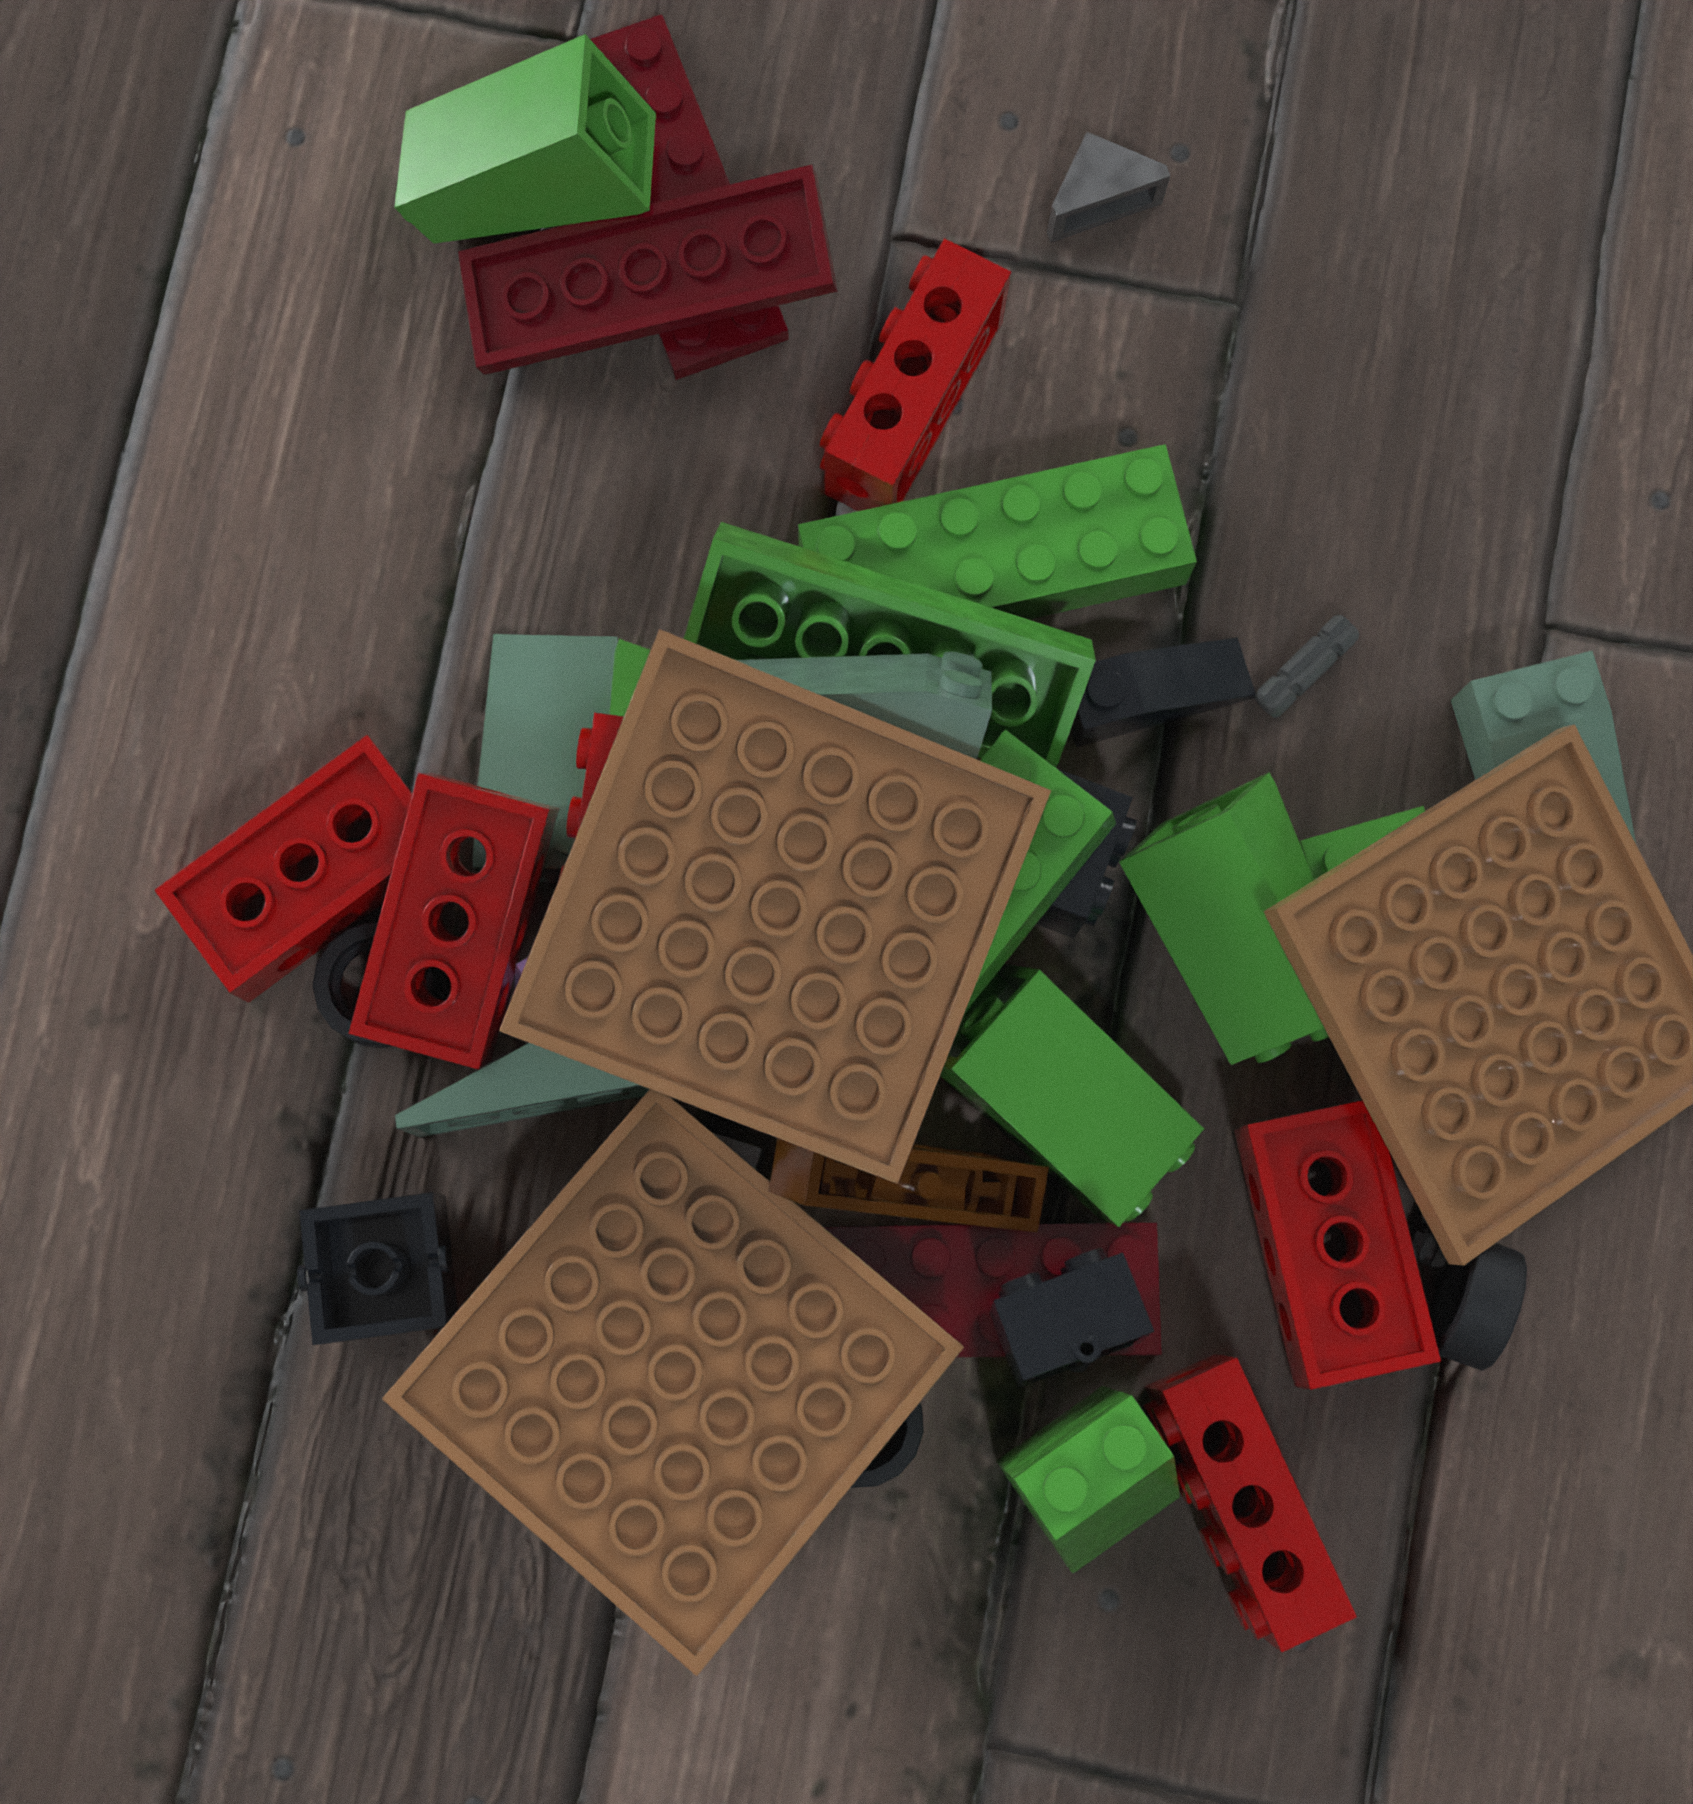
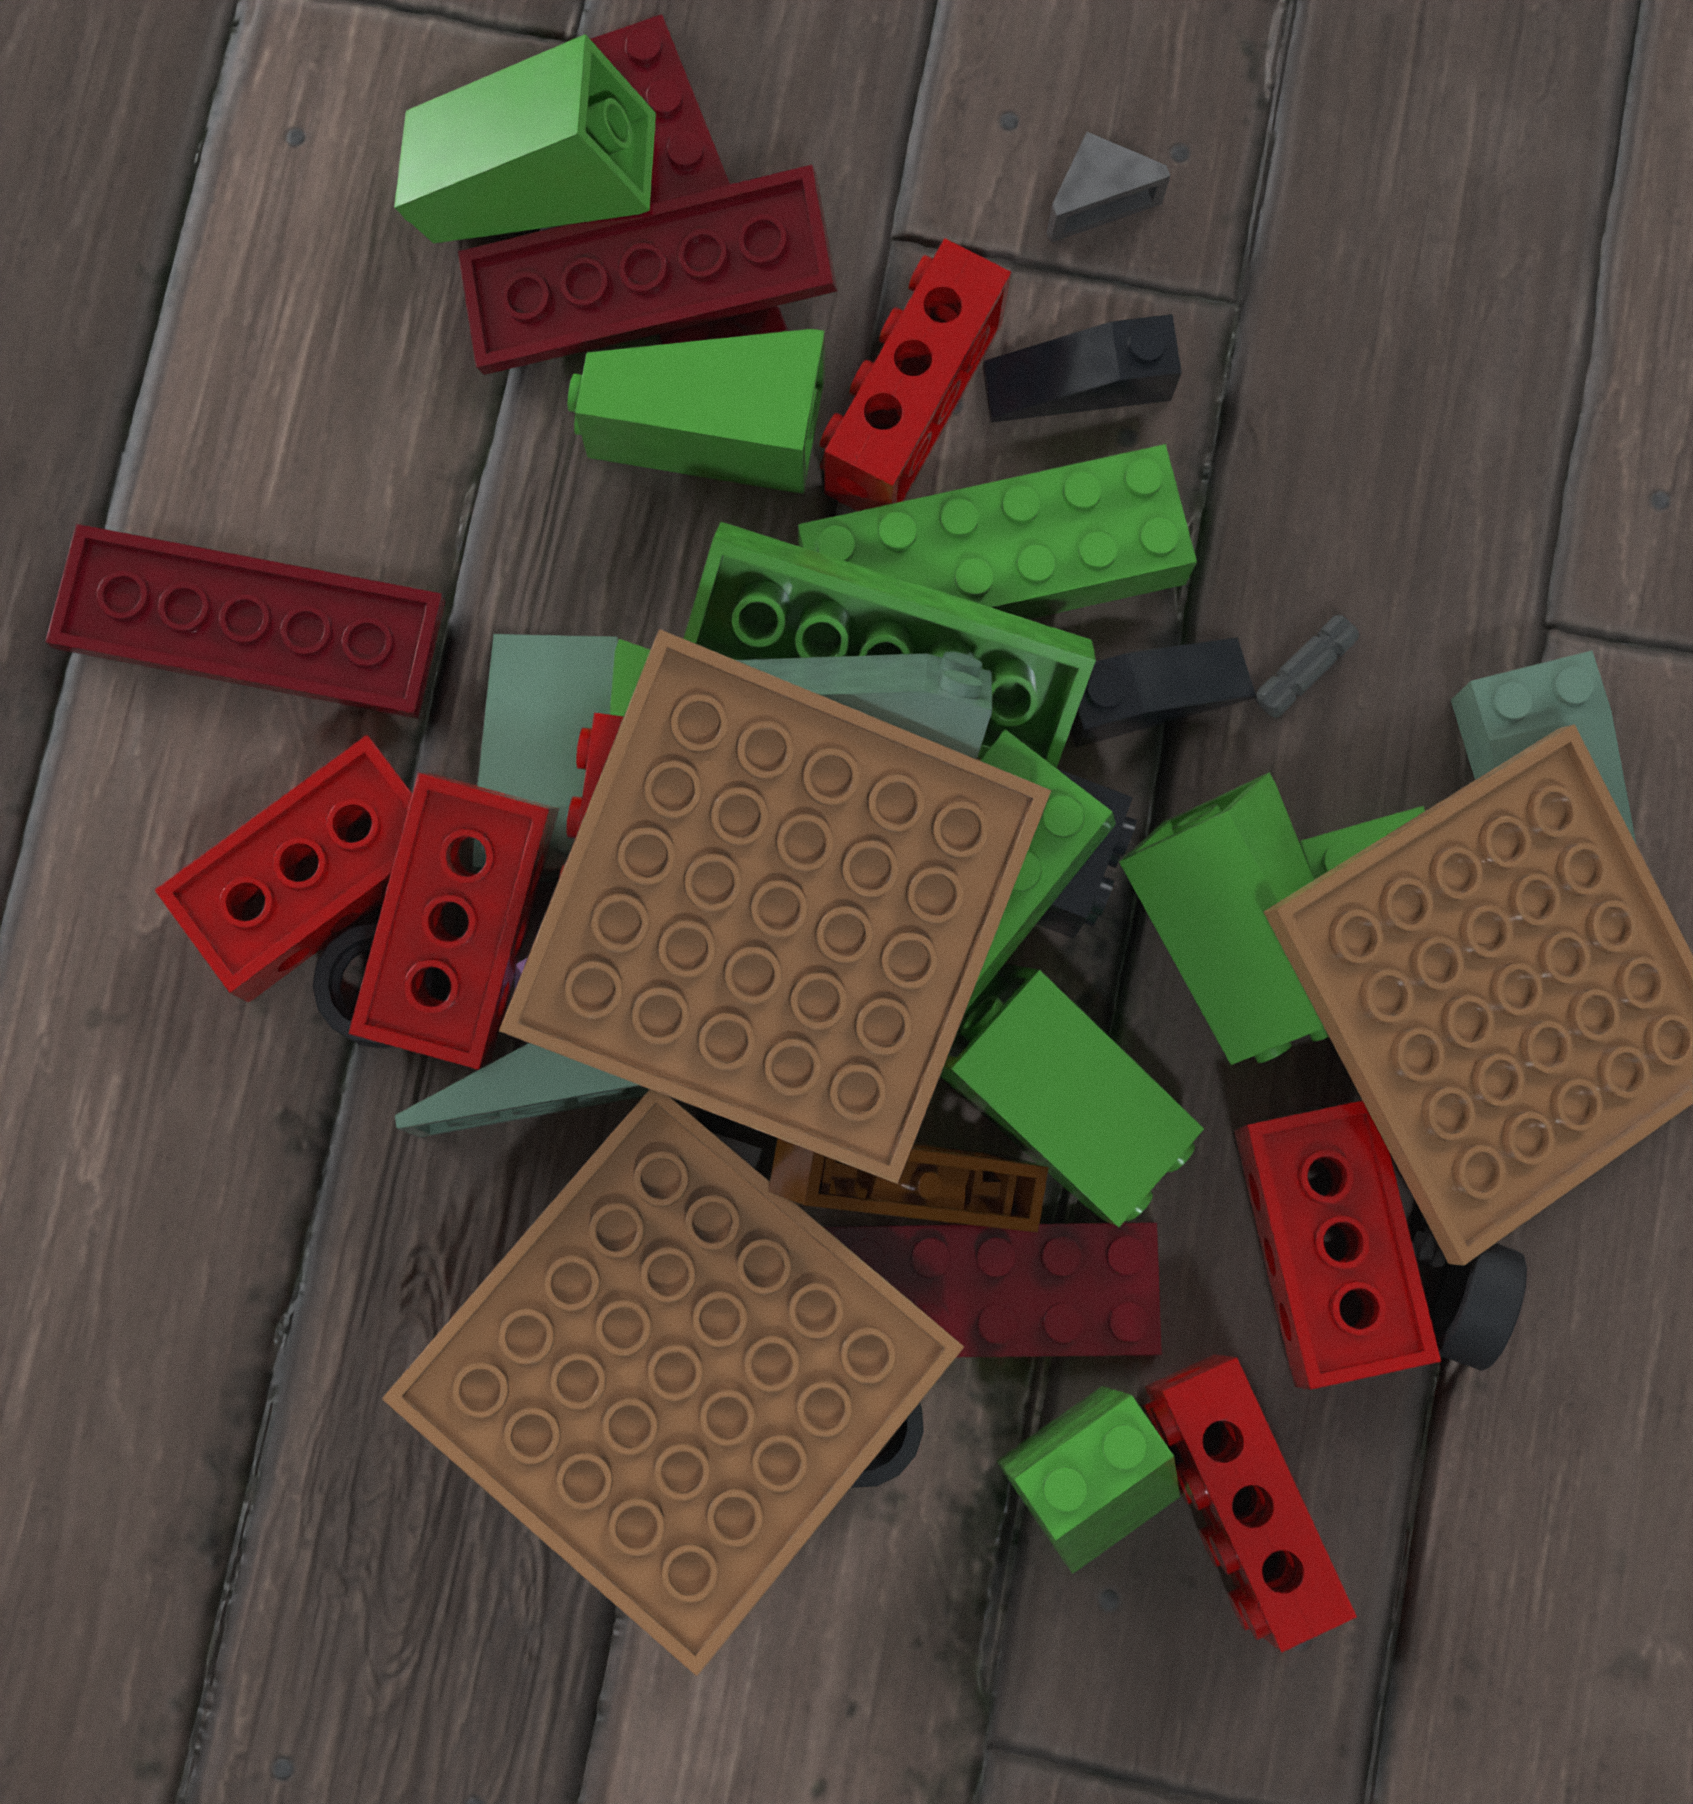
black brick [297,1192,458,1345] -> none
black brick [989,1248,1154,1389] -> none
none -> dark red plate [45,524,446,719]
none -> bright green slope [567,329,825,494]
none -> black slope [983,314,1182,423]

